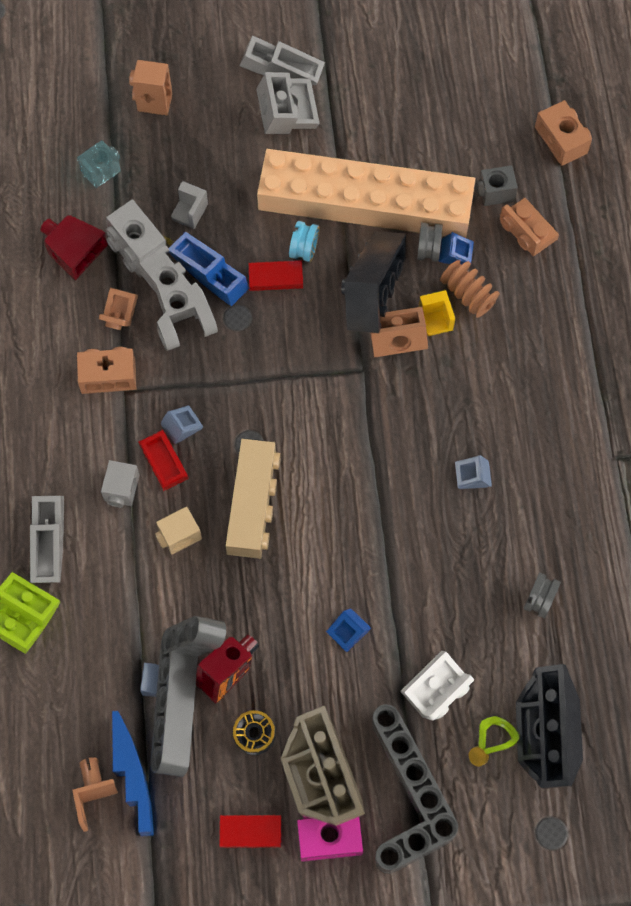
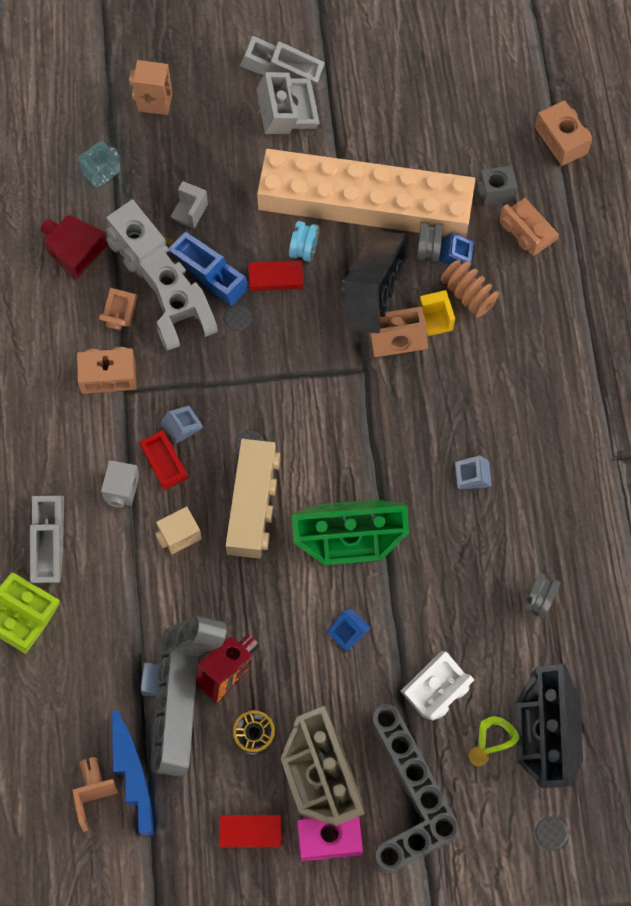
none -> green wedge [291,500,409,565]

